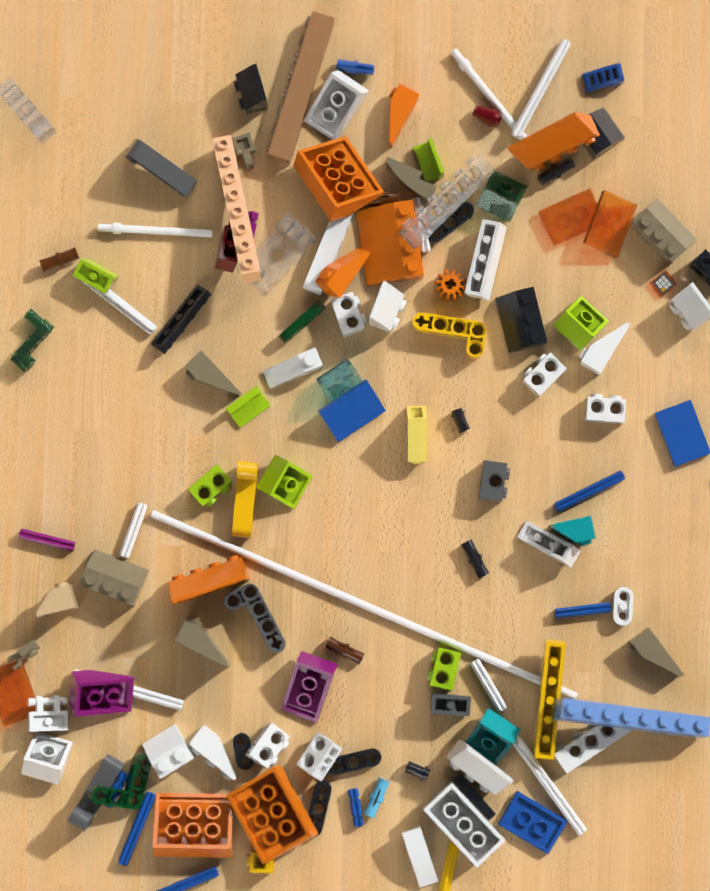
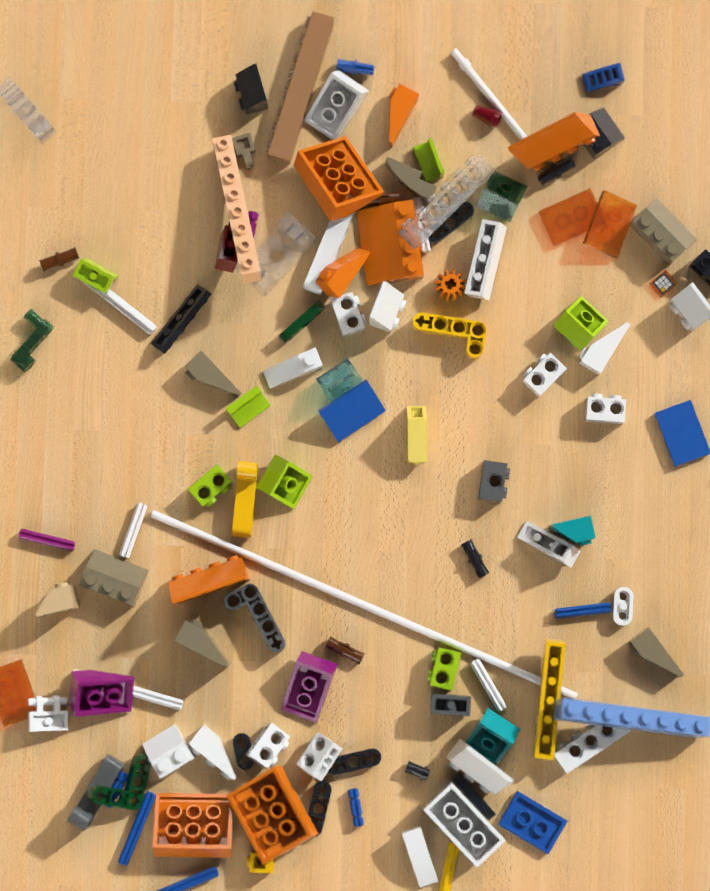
dark tan plate [7,639,40,670] -> none
white slope [21,731,73,785] -> none
white bar [98,223,213,237] -> none
dark grey beam [124,139,198,198] -> none
medium azure pin [364,777,390,818] -> none
black pin [451,407,470,433] -> none
black slope [495,286,547,354] -> none
white axle [511,39,571,139] -> none
white axle [513,736,586,835] -> none
blue axle [554,471,625,512] -> none

